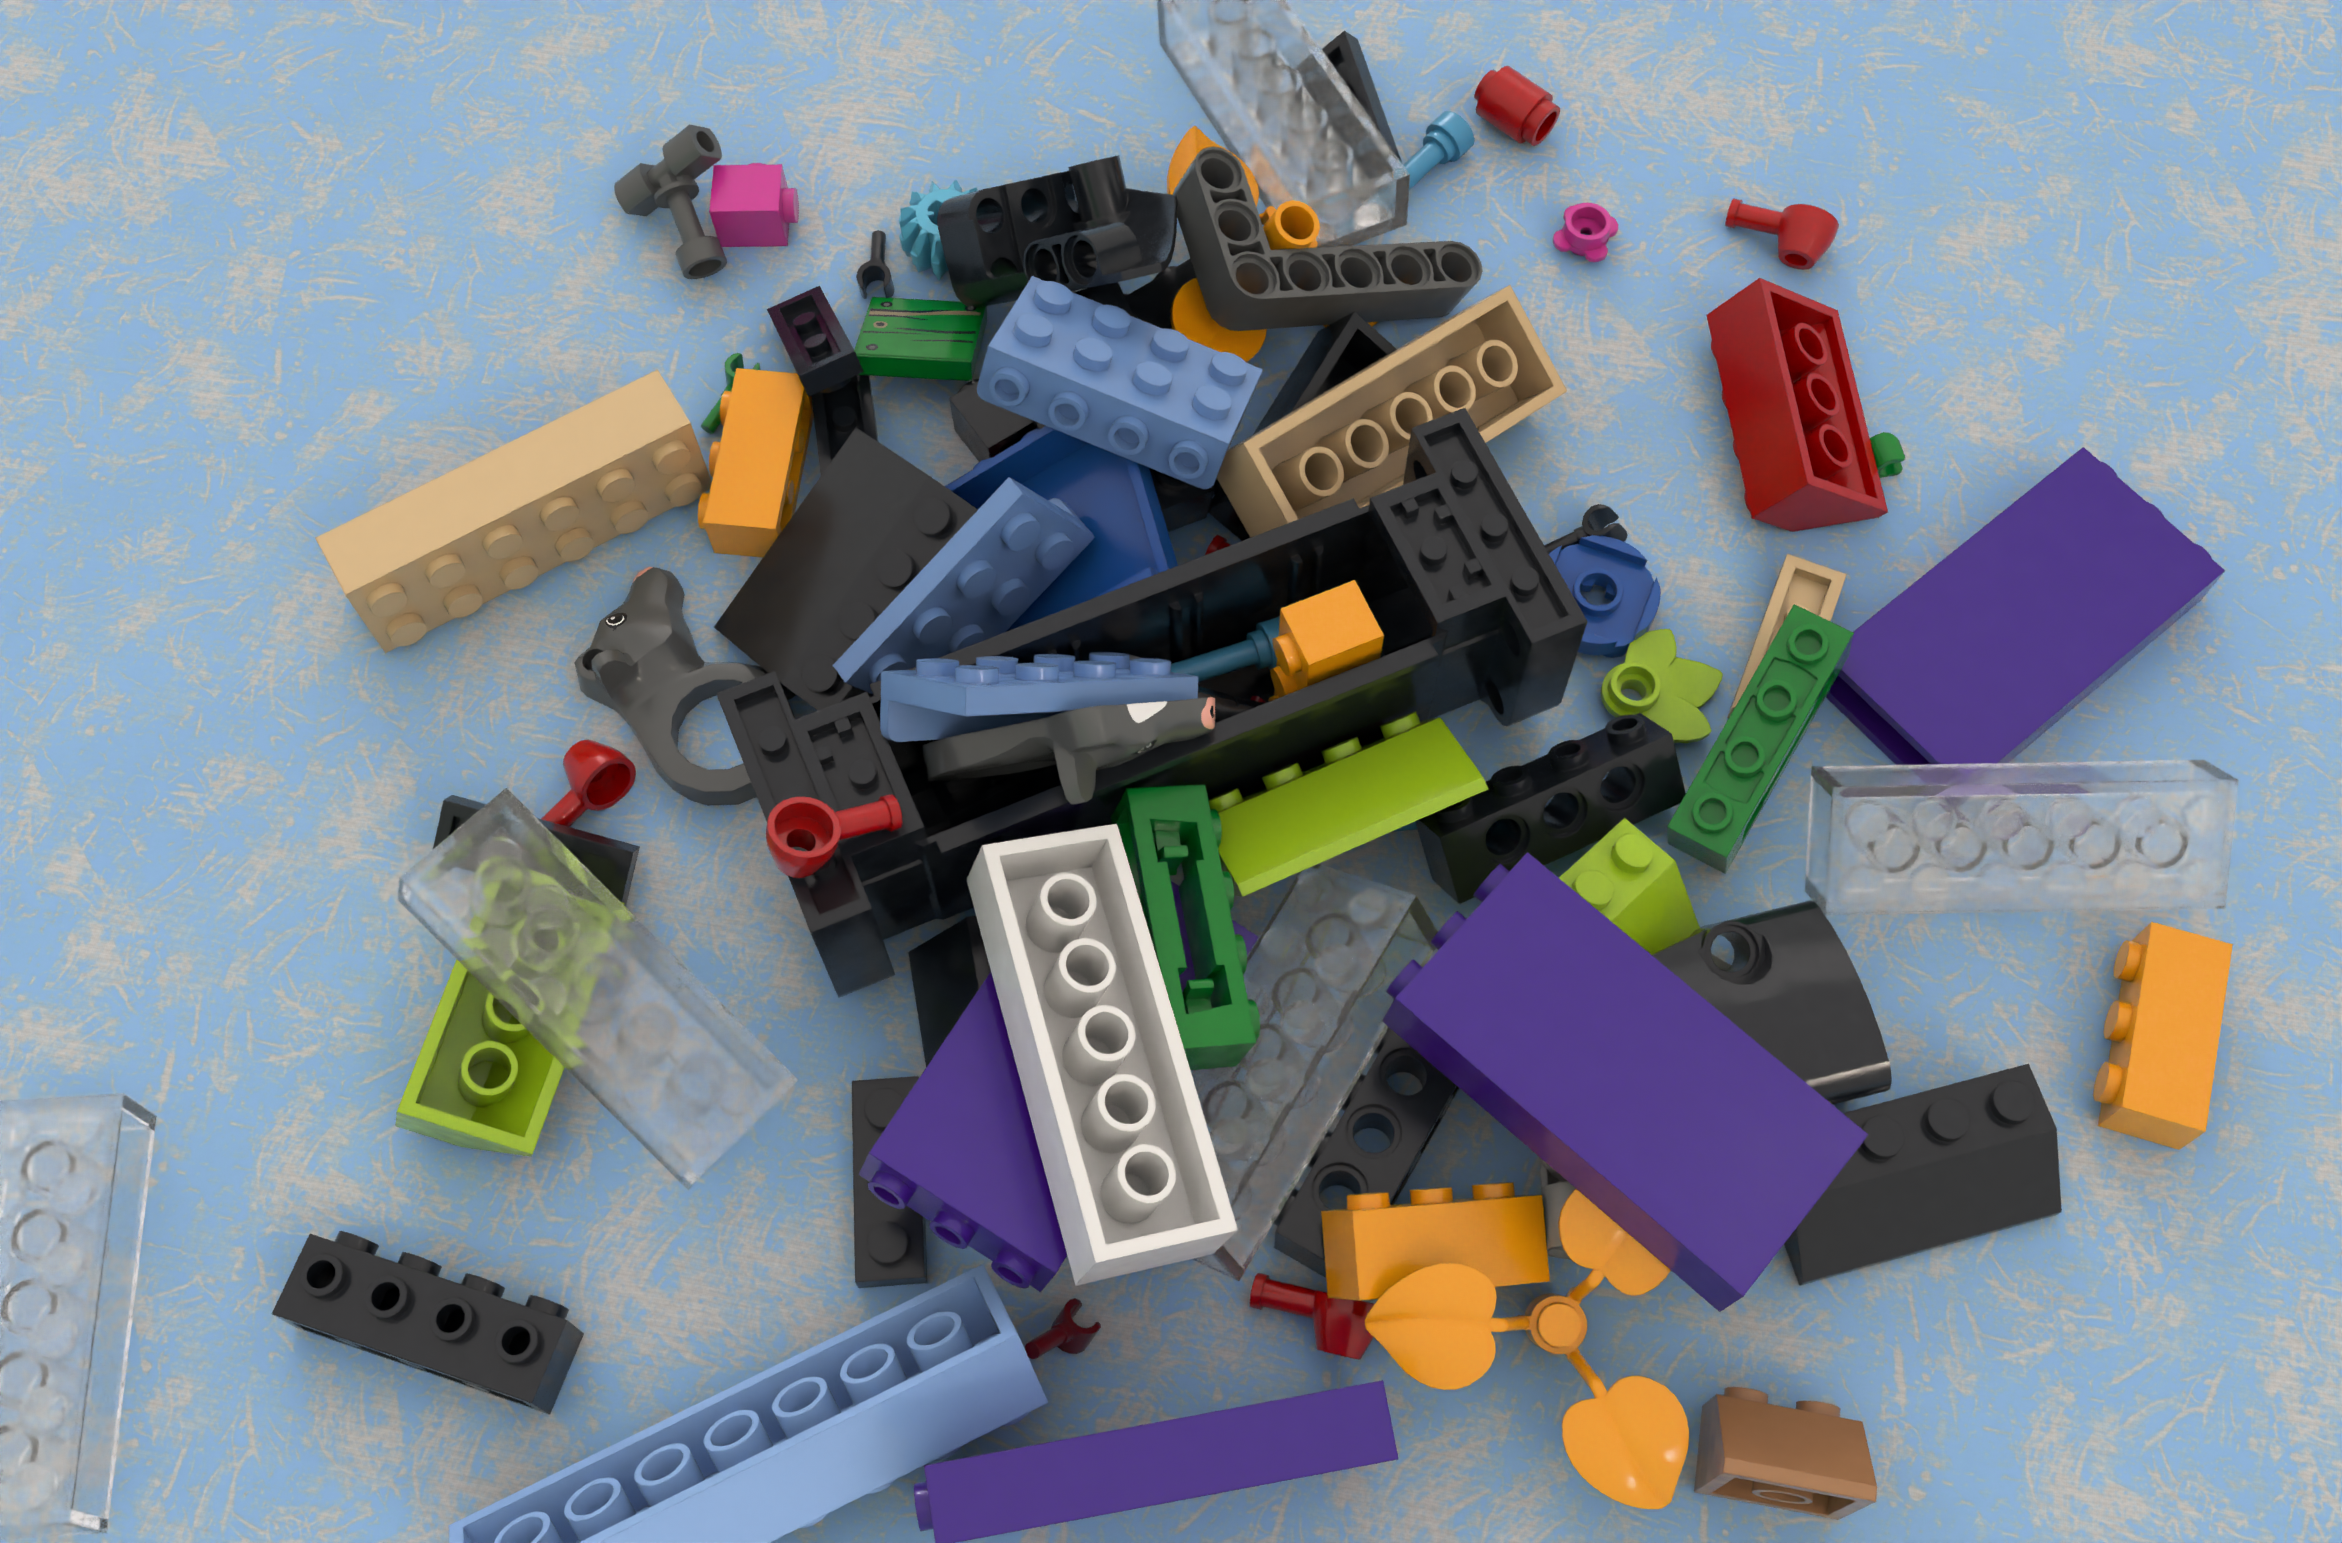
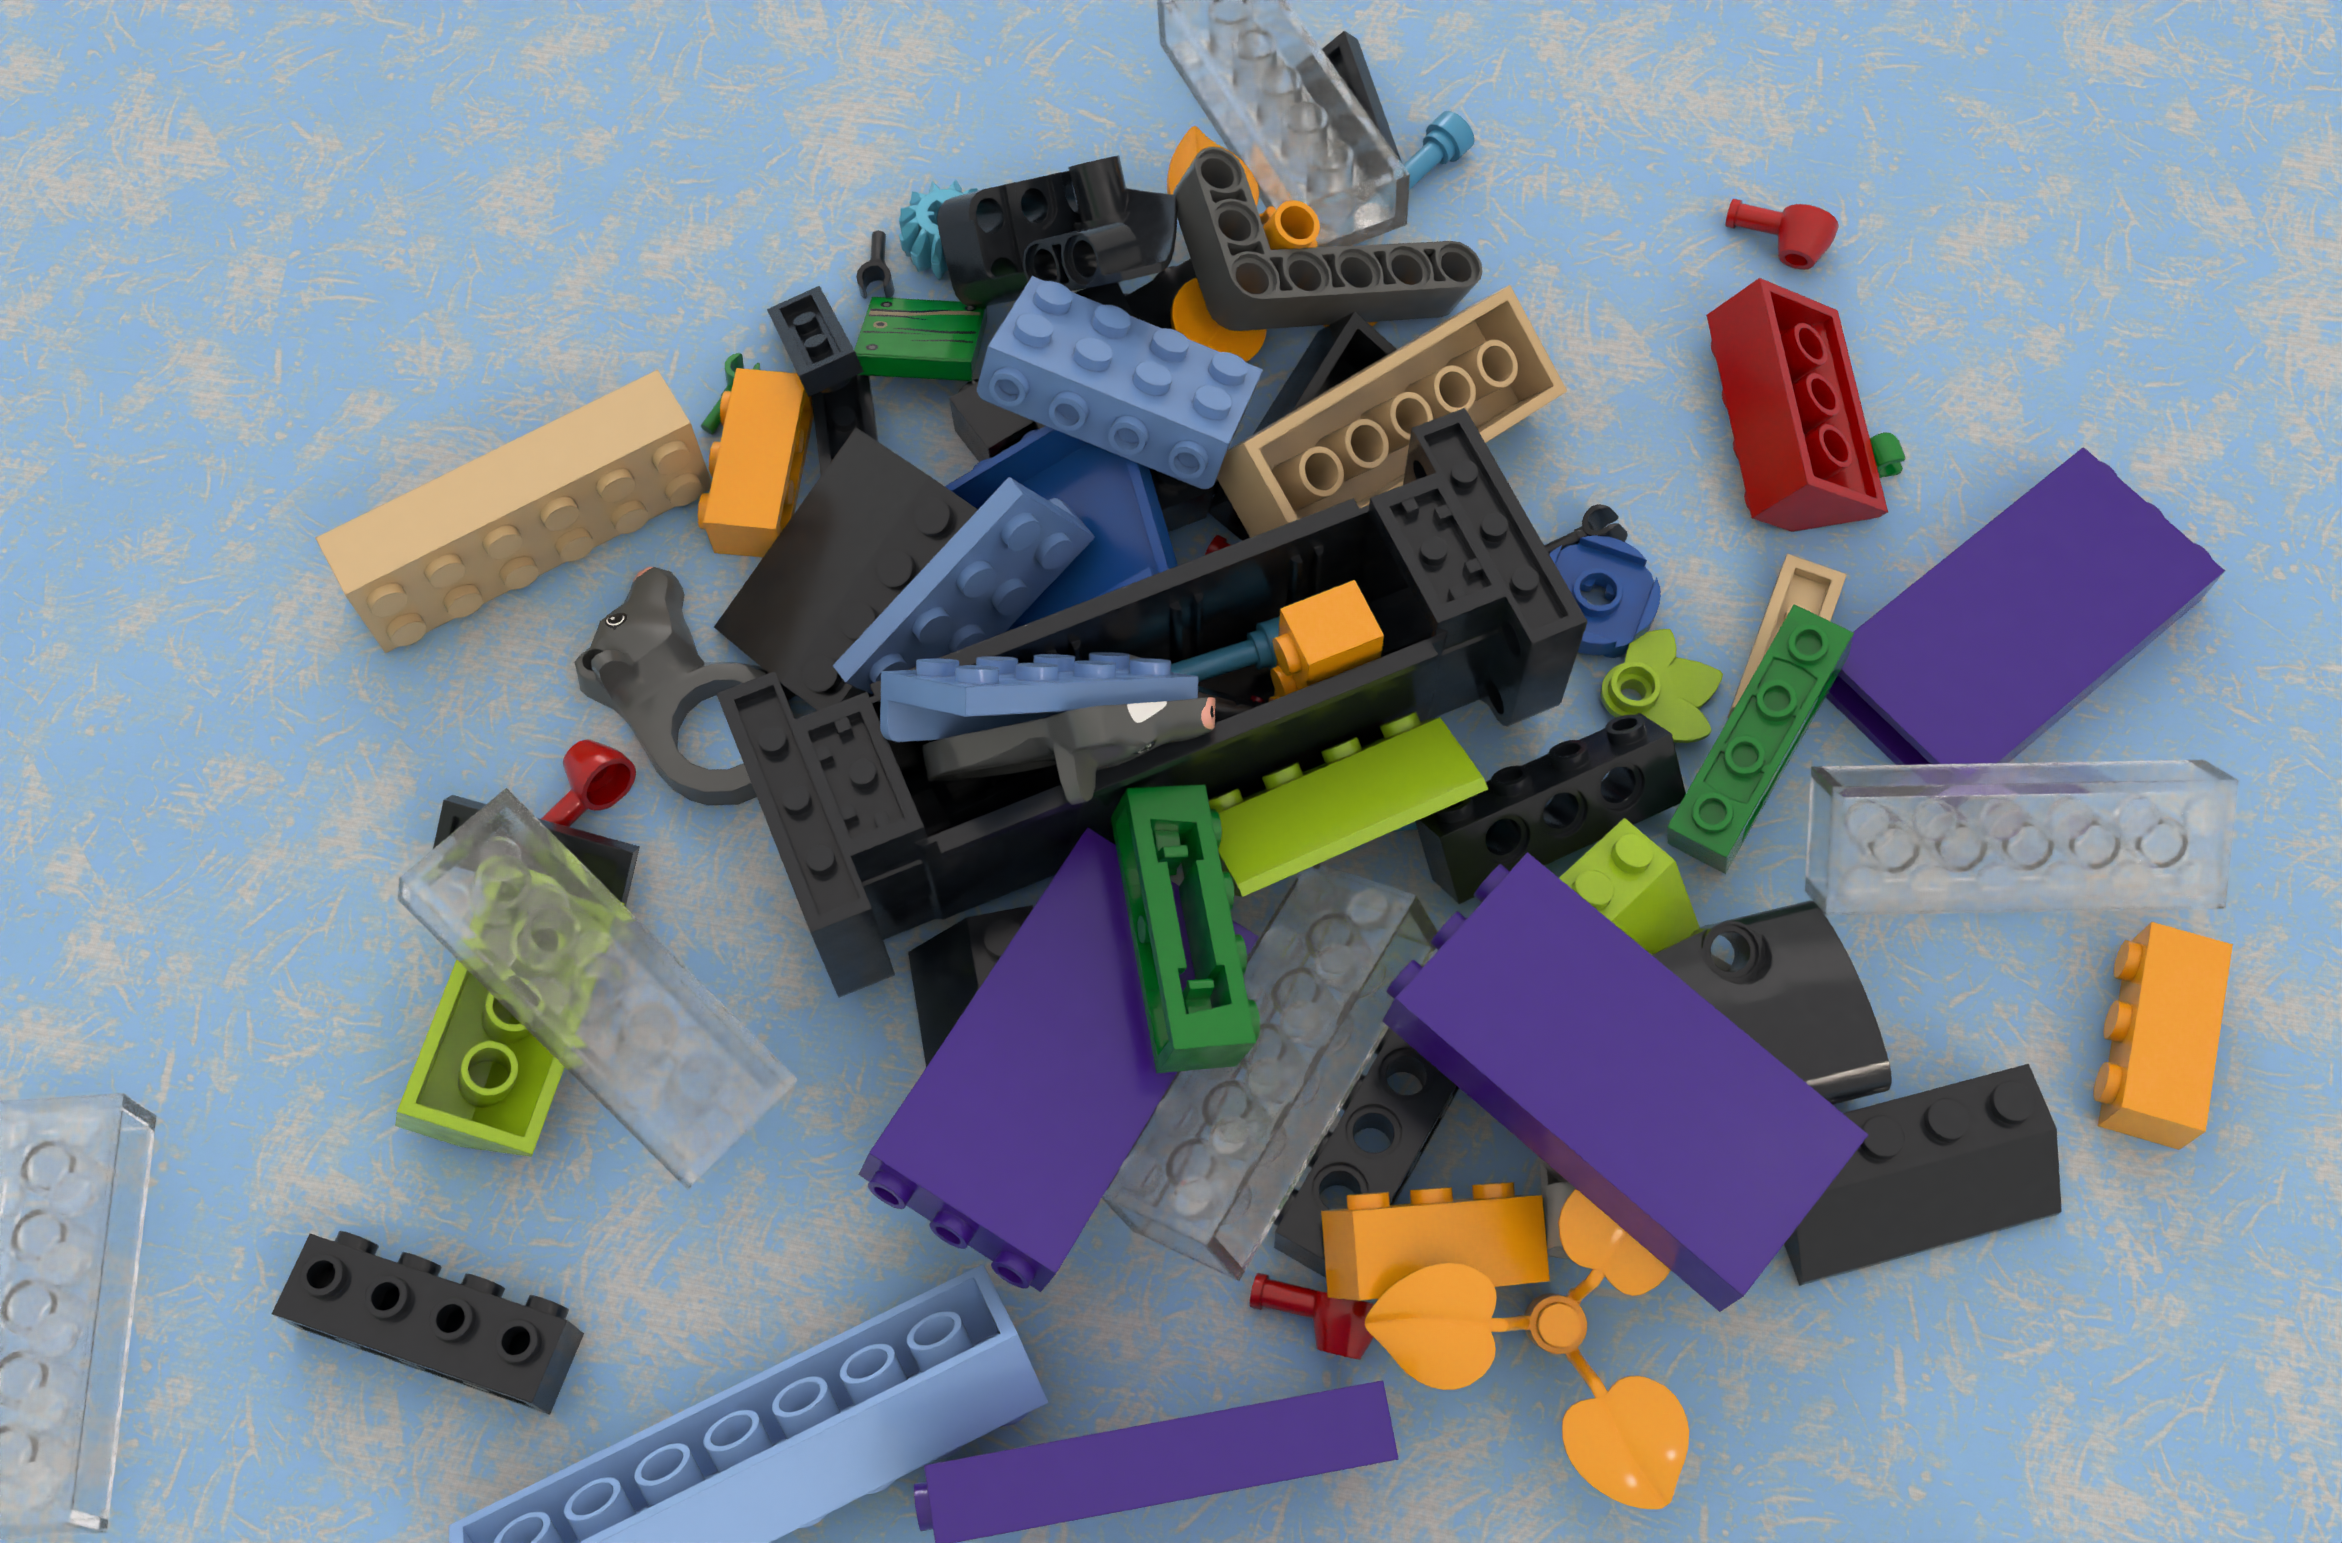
dark grey bar [614,124,727,279] -> none
dark pink brick [709,163,799,247] -> none
red bar [766,794,902,878] -> none
black plate [852,1076,927,1288] -> none
white brick [966,824,1238,1286] -> none
dark red hand [1025,1298,1101,1359] -> none
red brick [1474,66,1560,146] -> none
dark pink plate [1553,202,1618,262] -> none
medium nougat slope [1694,1387,1877,1520] -> none

